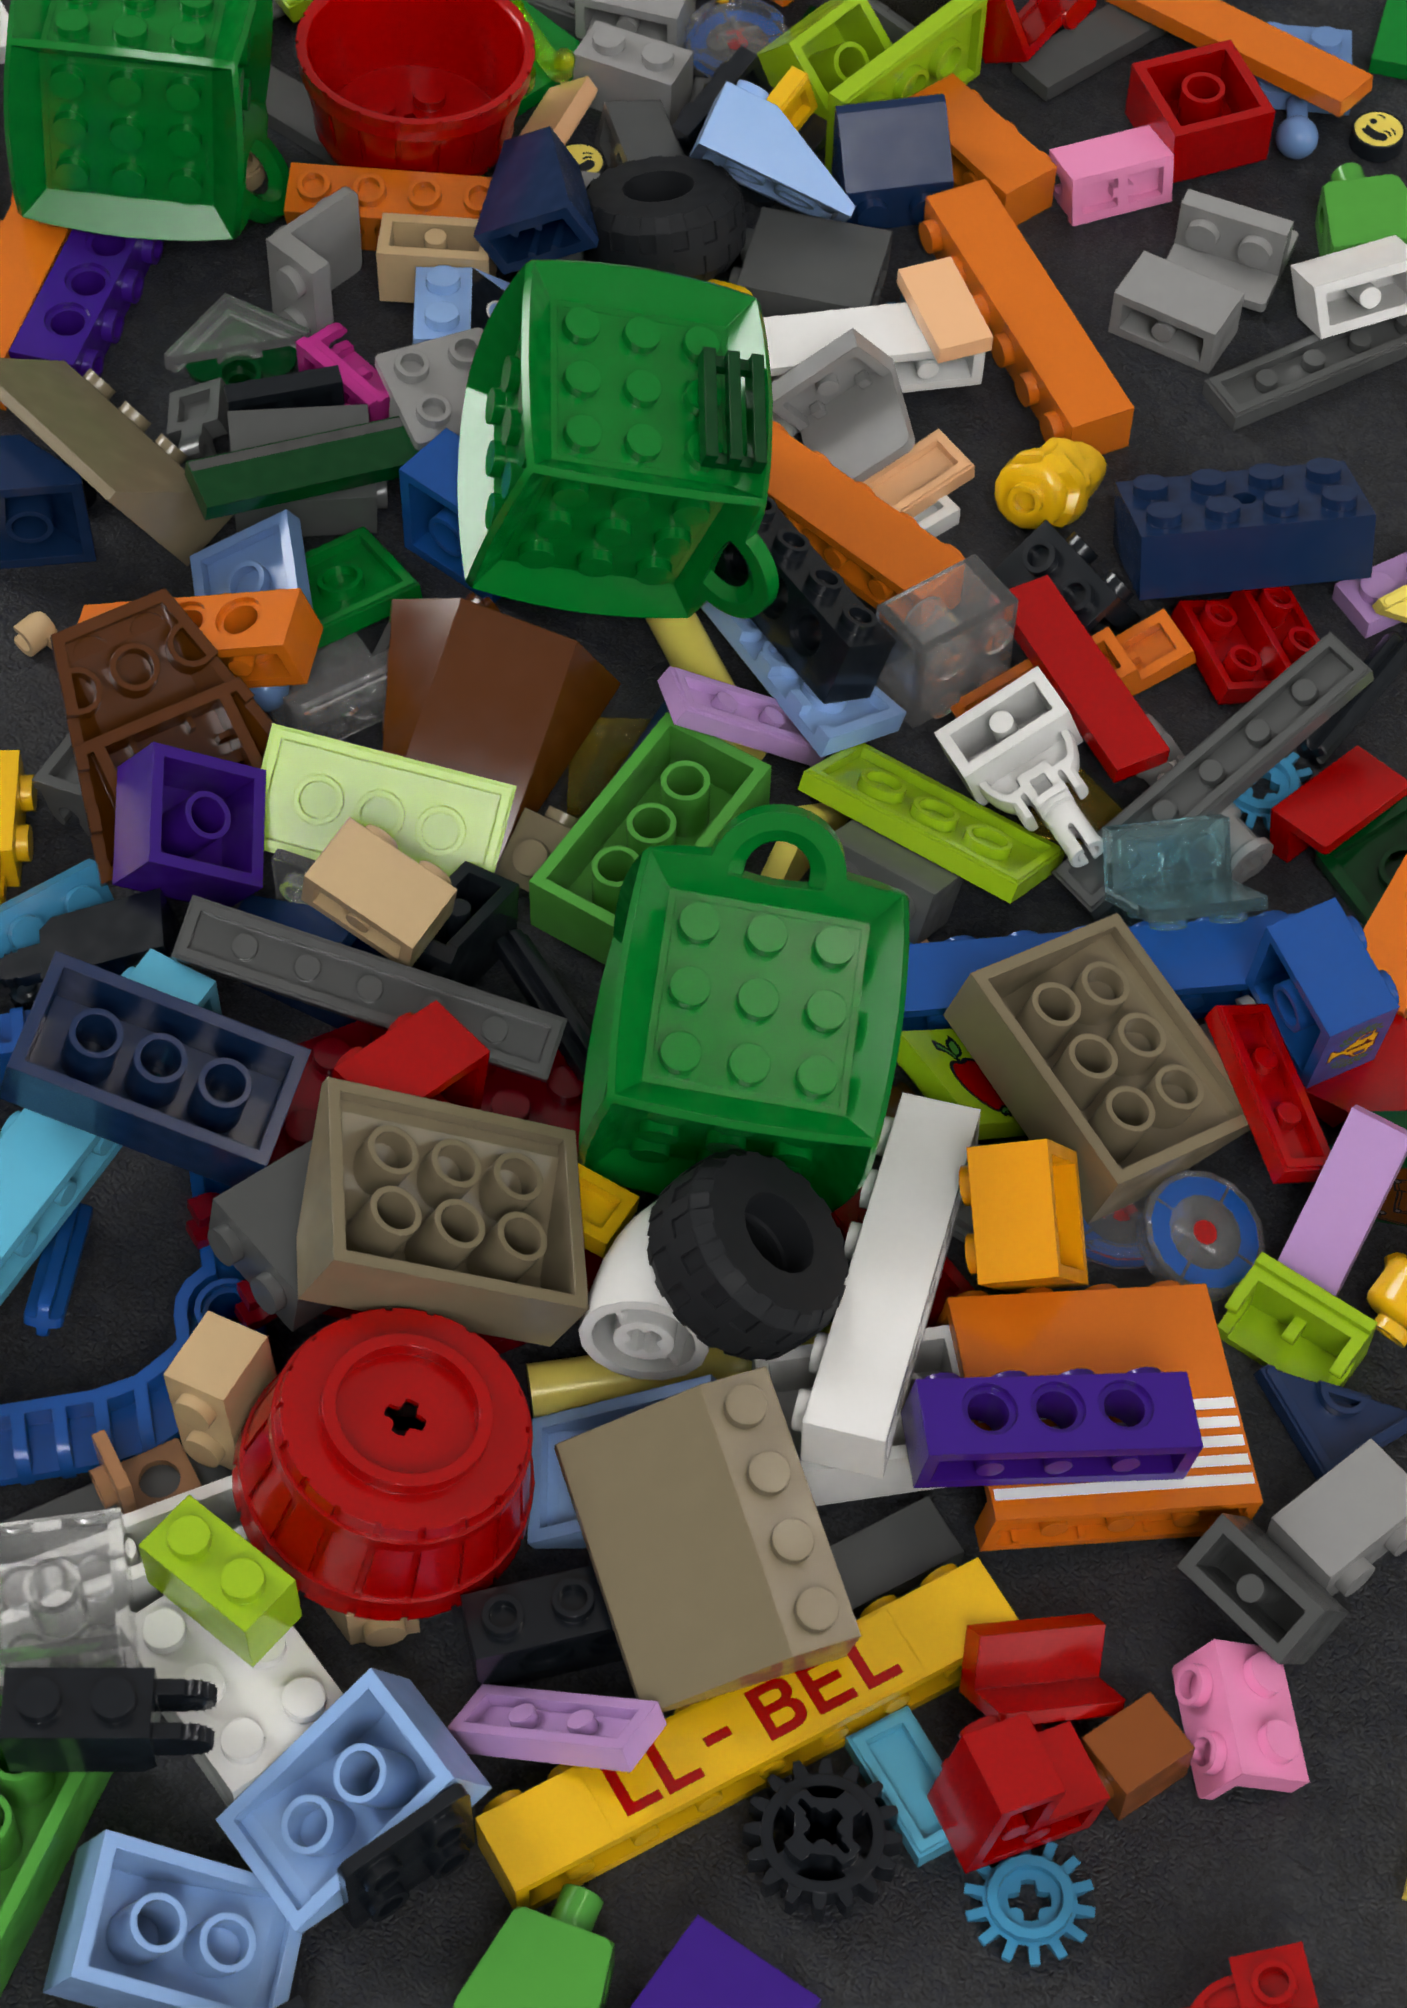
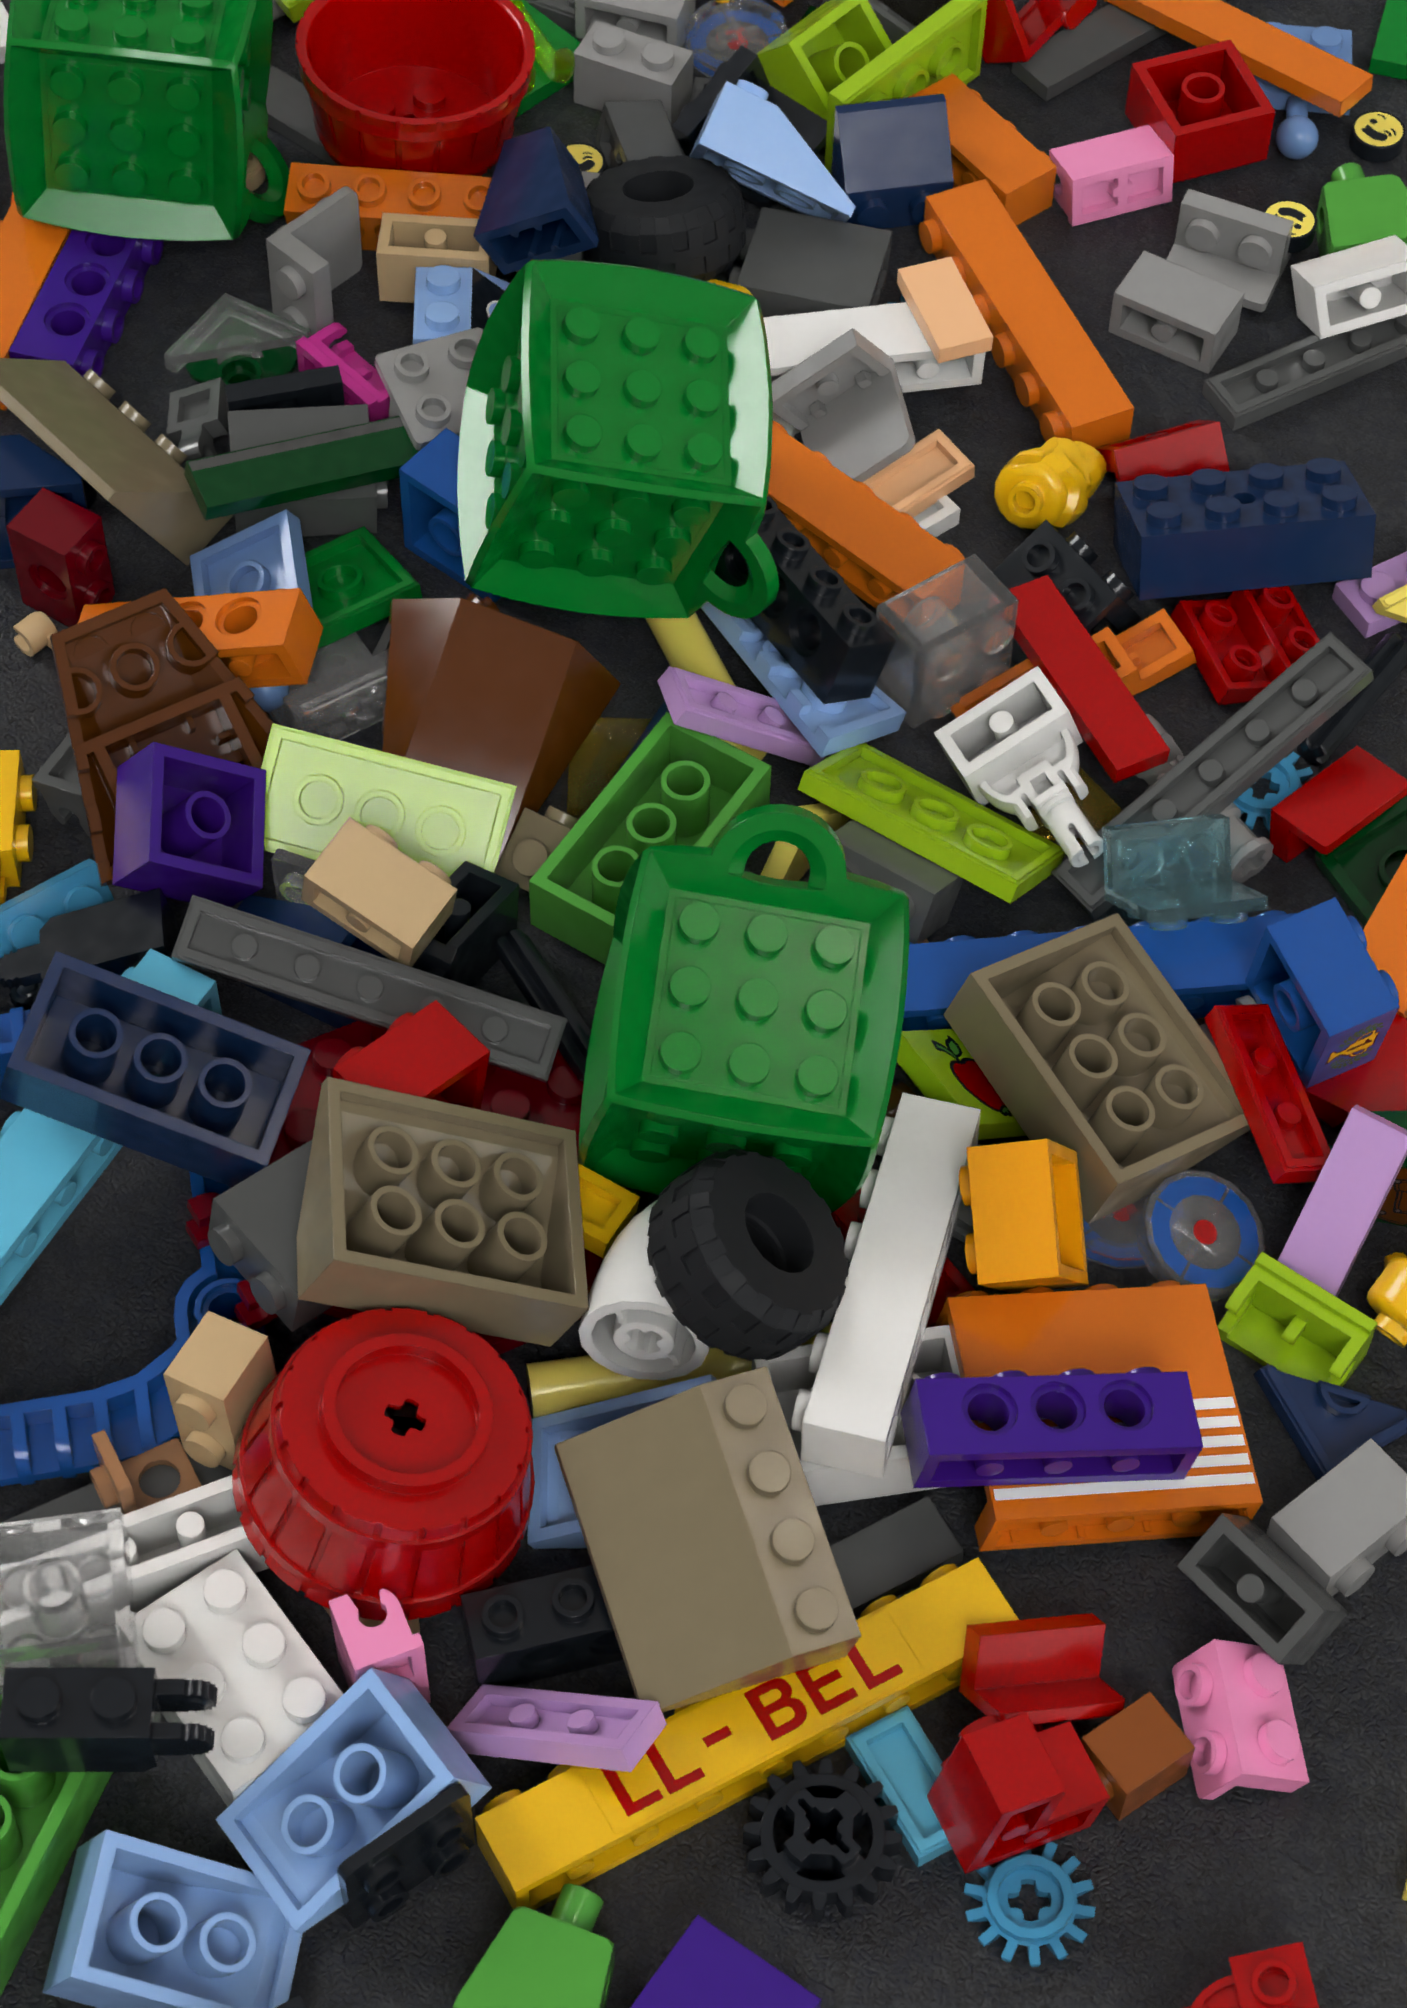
blue axle [23,1202,94,1336] -> none
lime brick [138,1494,302,1668] -> none
light nougat tile [519,76,598,145] -> none
dark green tile [698,347,767,474] -> none
yellow tile [767,66,818,131] -> none
none -> dark red brick [6,487,115,627]
none -> bright pink hinge [328,1589,431,1703]
none -> red panel [1095,420,1230,482]
none -> tile [1263,199,1317,253]

